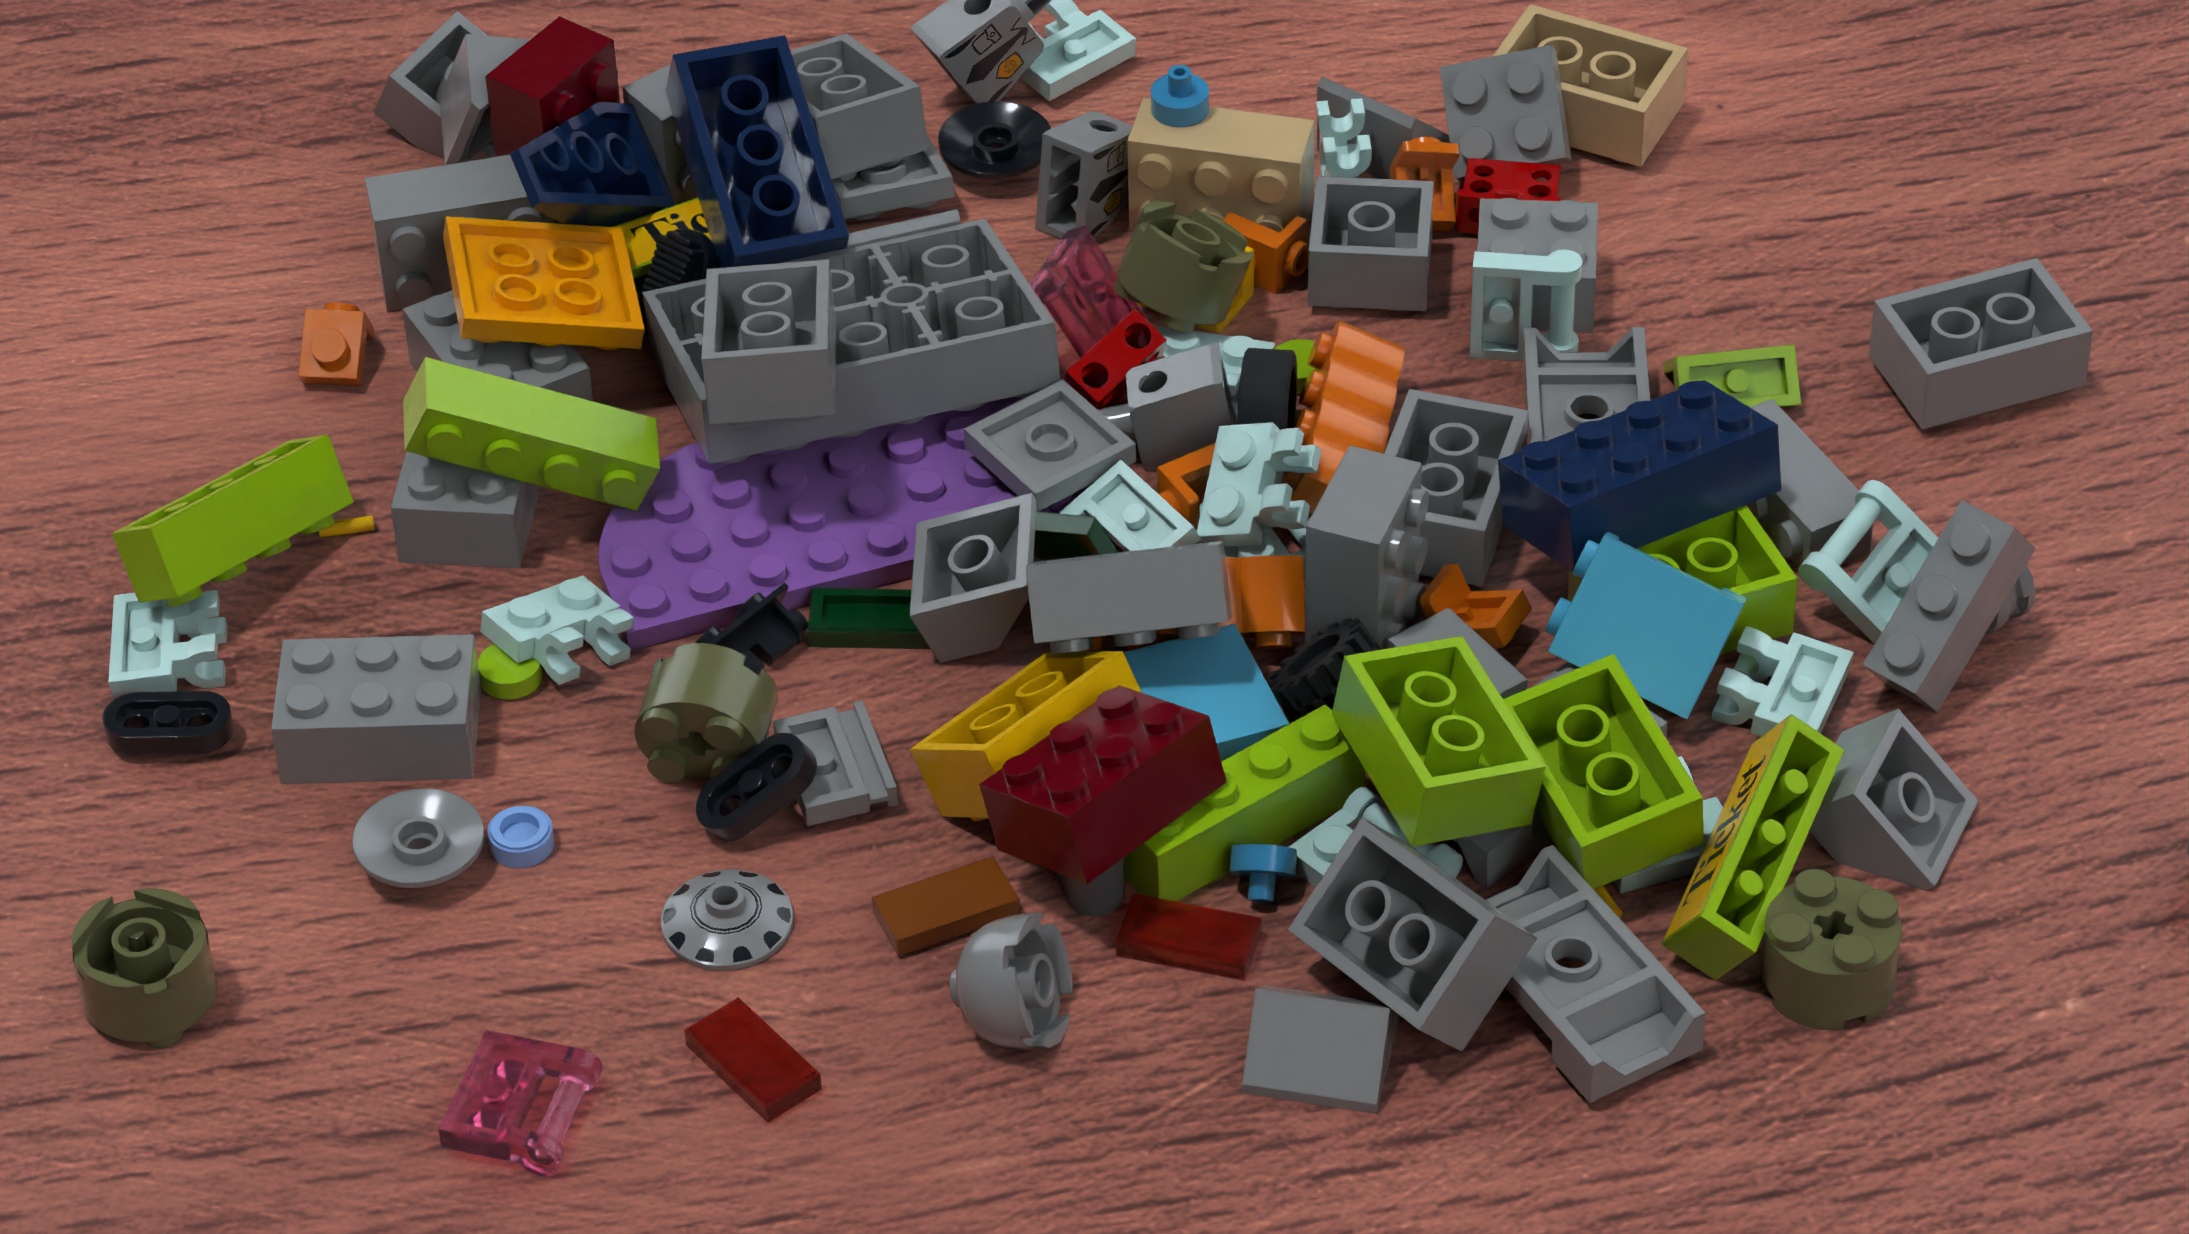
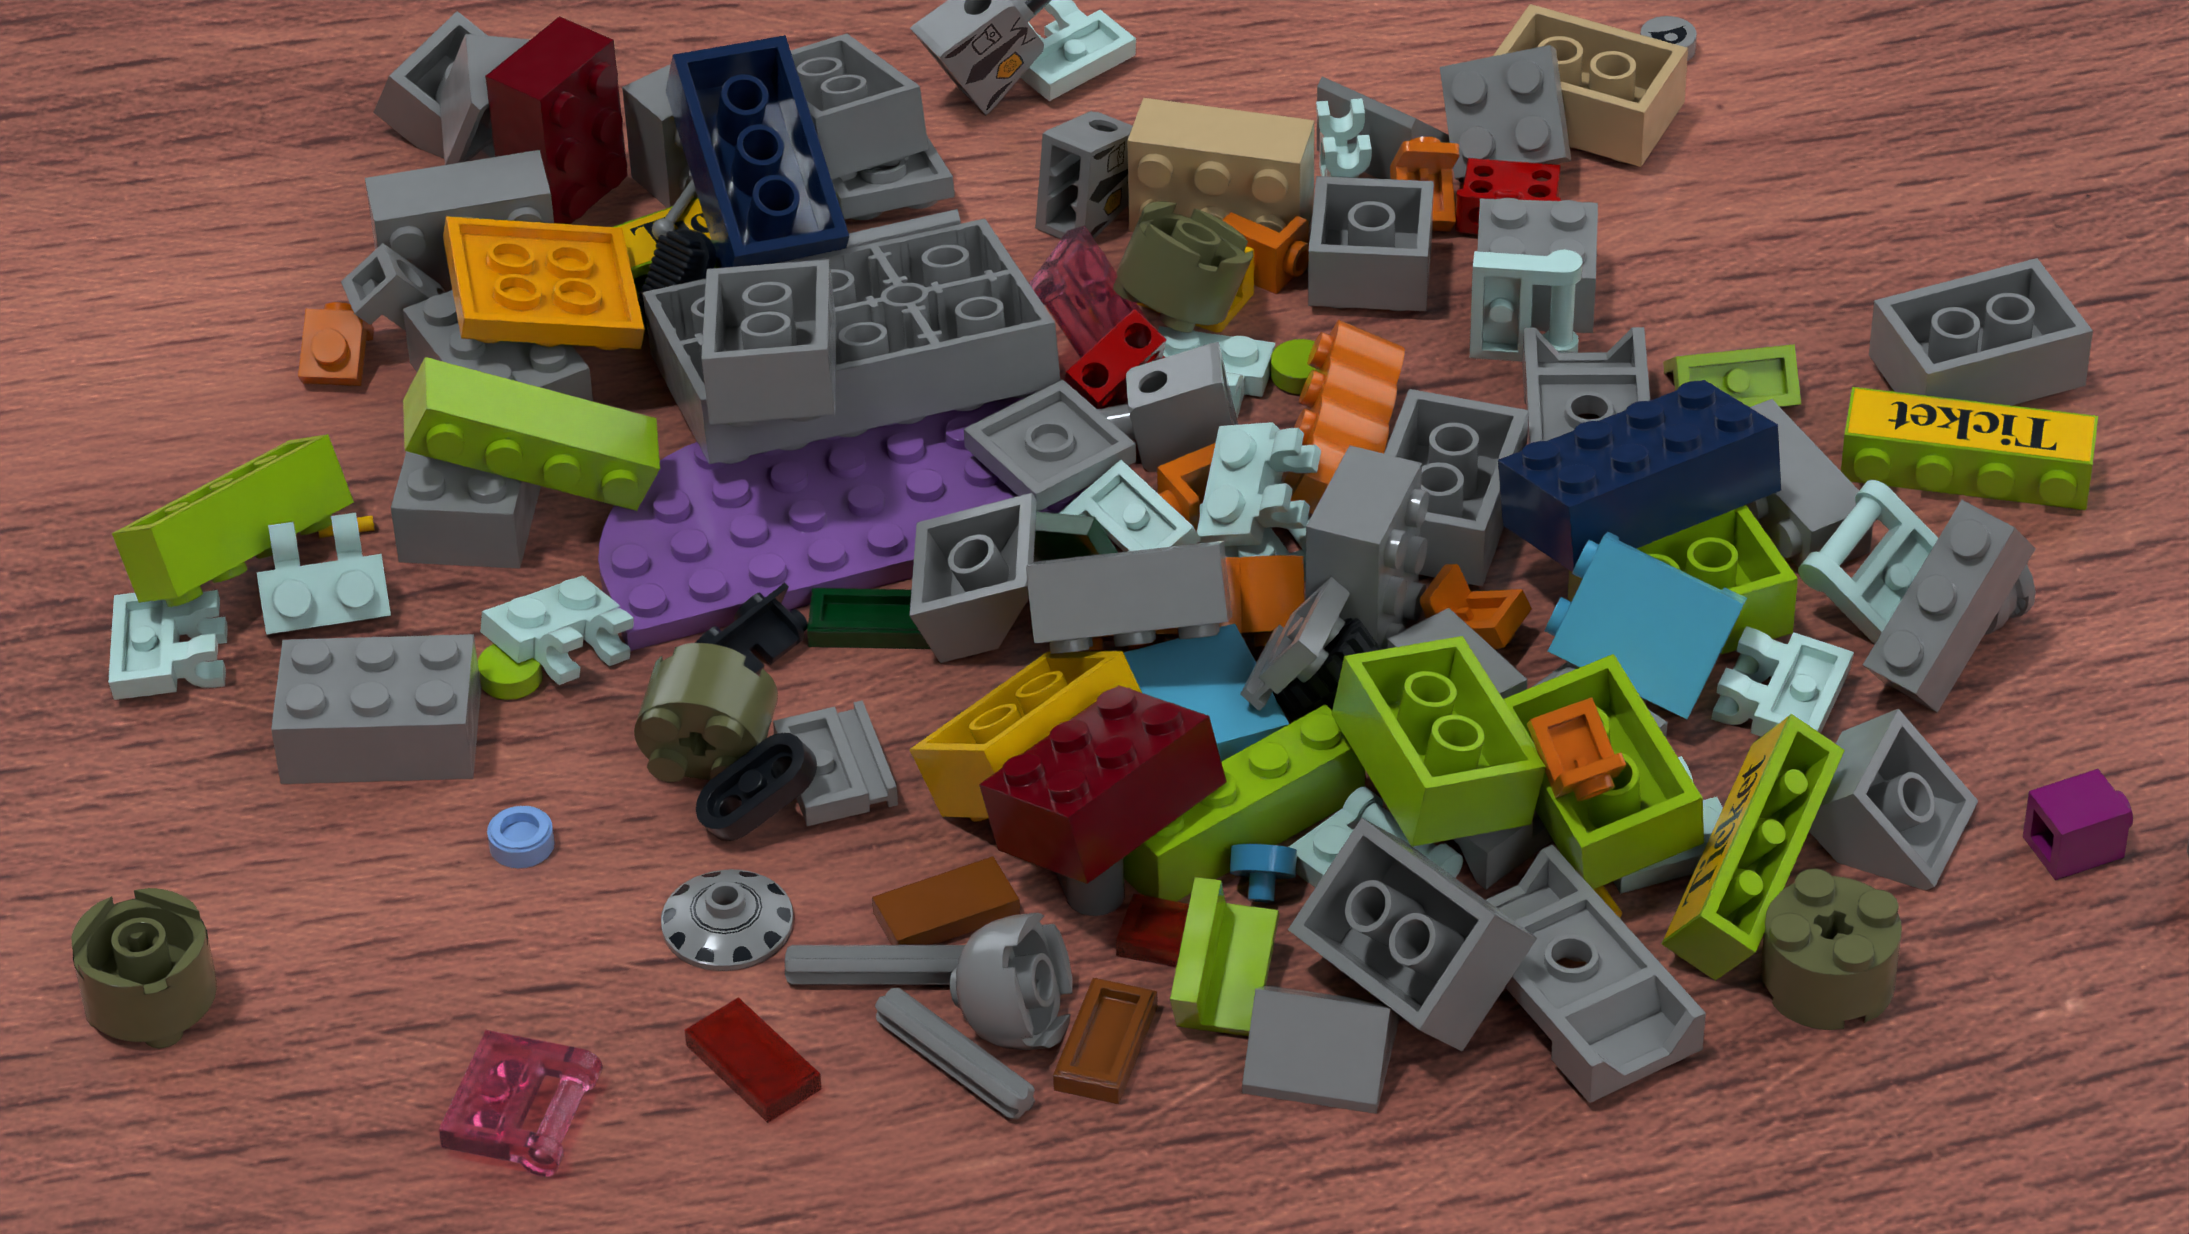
black plate [103,691,234,755] -> none
light grey dish [352,788,484,888] -> none
dark blue wedge [510,102,675,227] -> none
black dish [938,102,1051,179] -> none
dark azure tile [1151,65,1209,127] -> none
black tyre [1237,348,1297,430] -> none
none -> light aqua plate [256,512,391,635]
none -> light grey leg [341,243,445,330]
none -> light grey hinge [652,170,697,240]
none -> light grey axle [785,945,965,985]
none -> light grey axle [875,988,1035,1119]
none -> dark orange tile [1053,978,1158,1104]
none -> lime panel [1170,877,1280,1036]
none -> light grey plate [1240,576,1350,711]
none -> orange bracket [1527,697,1626,801]
none -> light grey tile [1640,16,1697,61]
none -> brick [1841,387,2098,510]
none -> magenta brick [2023,769,2133,880]

